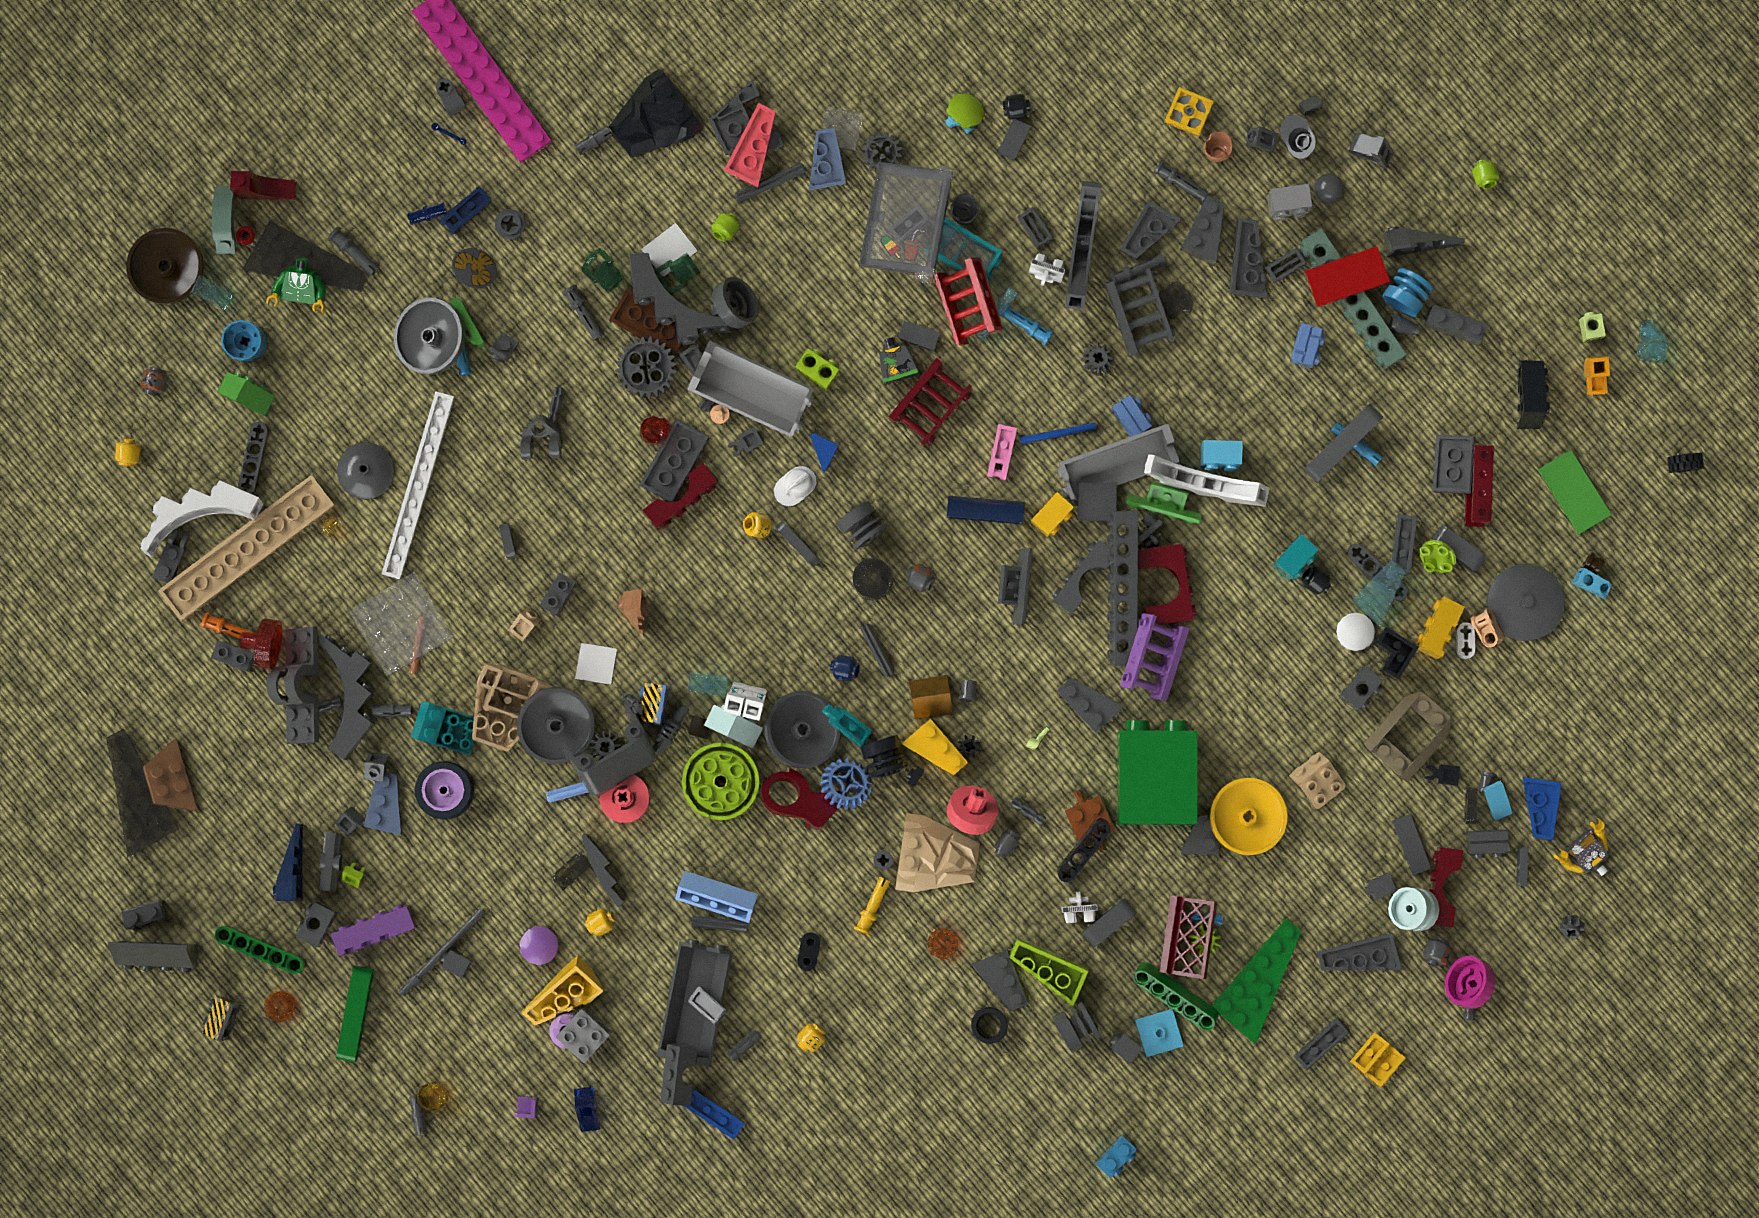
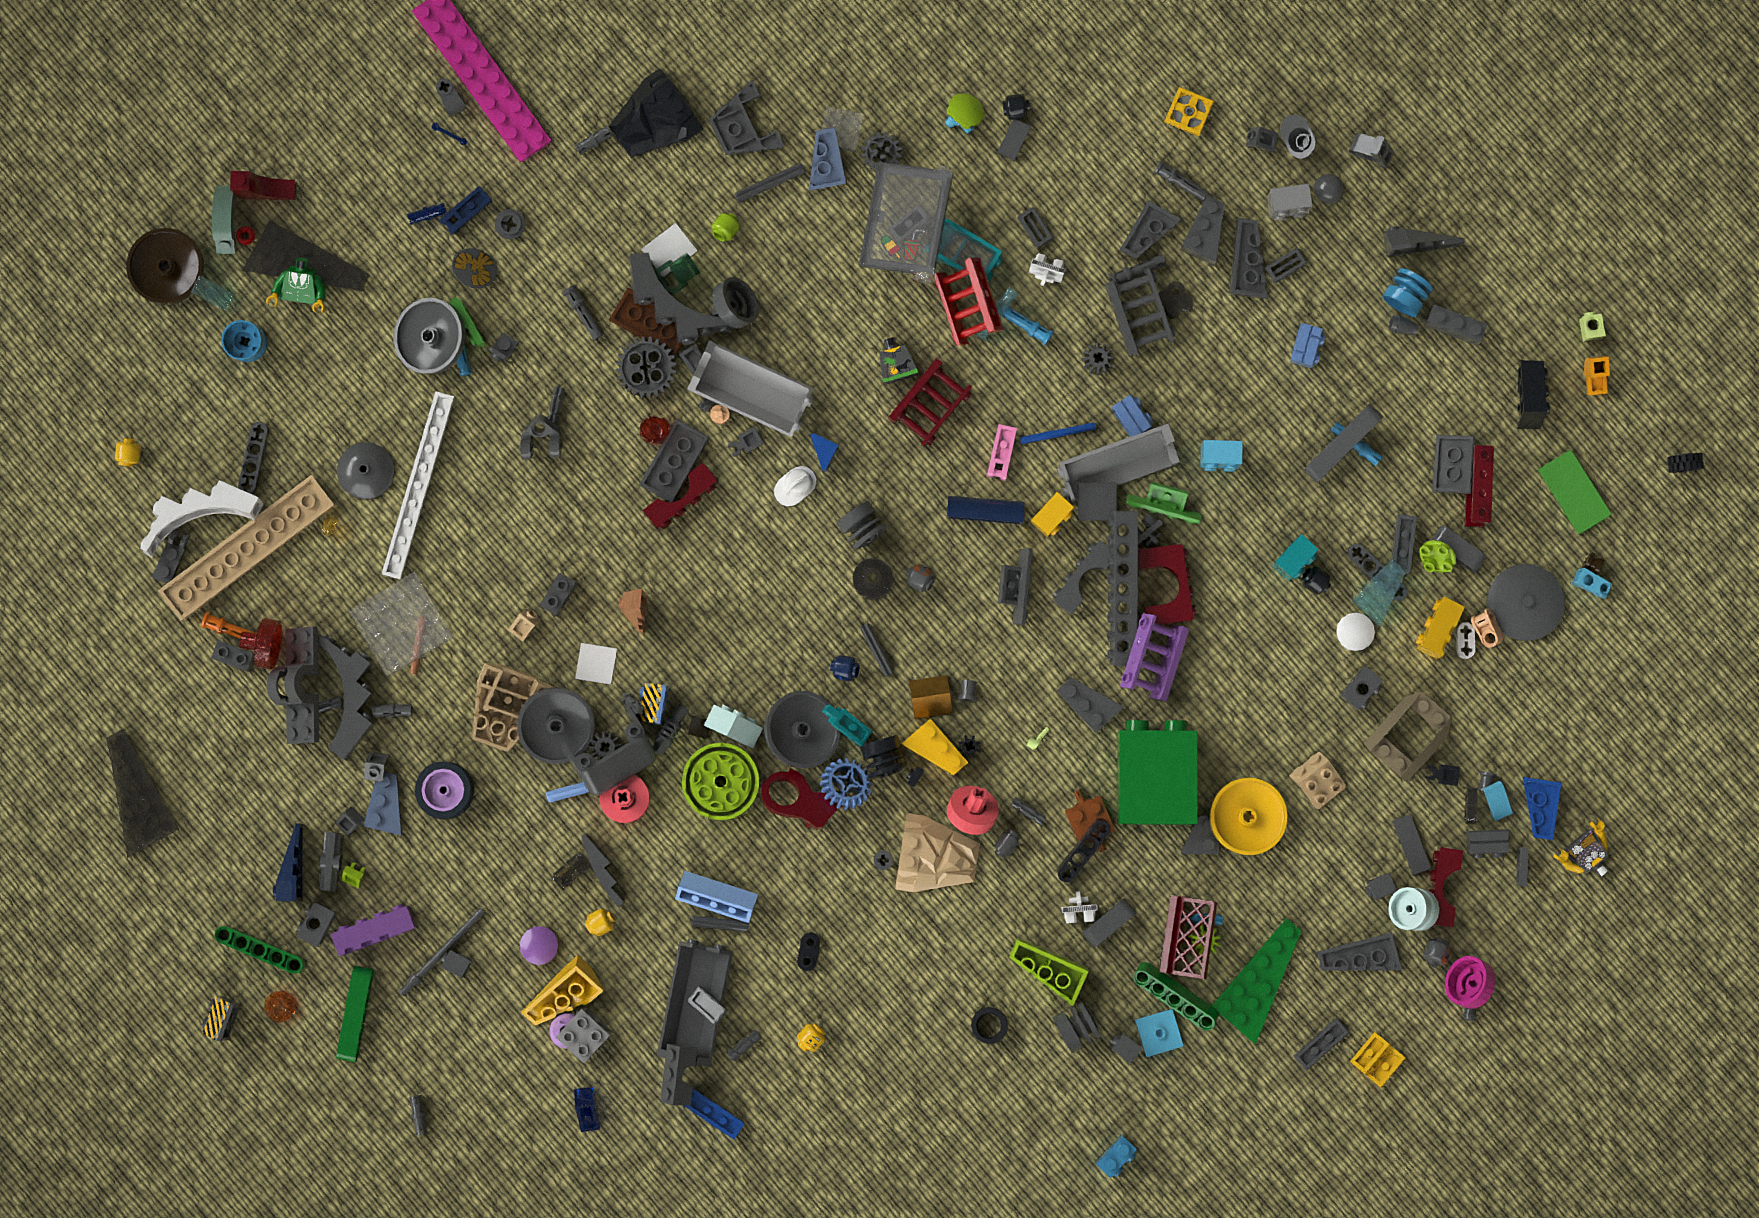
dark grey slope [108,941,198,972] -> none
dark grey brick [121,900,168,930] -> none
dark grey head [140,367,168,396] -> none
medium nougat wing [143,739,197,811] -> none
bright green brick [217,372,275,416] -> none
dark grey pin [327,227,379,276] -> none
teal slope [410,701,475,756] -> none
clear yellow hair [417,1082,449,1112] -> none
dark grey beam [499,523,517,560] -> none
medium lavender panel [515,1096,538,1118] -> none
clear green piece [581,248,625,293] -> none
clear light blue plate [688,673,728,696] -> none
white hips [723,682,767,721] -> none
coral wing [724,103,776,188] -> none
yellow head [743,512,772,538] -> none
dark grey beam [775,521,820,567] -> none
lime brick [795,349,840,391] -> none
yellow pin [853,877,890,936] -> none
dark grey tile [898,320,940,351] -> none
clear orange gear [927,928,958,959] -> none
dark grey hair [950,193,979,225] -> none
dark grey wing [972,950,1028,1011] -> none
dark grey arch [1065,181,1102,311] -> none
white arch [1144,454,1270,506] -> none
nougat hair [1204,131,1233,163] -> none
dark grey slope [1299,96,1323,116] -> none
sand green brick [1300,229,1407,370] -> none
red tile [1304,246,1390,308] -> none
black brick [1373,627,1419,681] -> none
lime head [1472,159,1500,189] -> none
dark grey gear [1560,915,1585,939] -> none
clear light blue slope [1637,320,1668,363] -> none

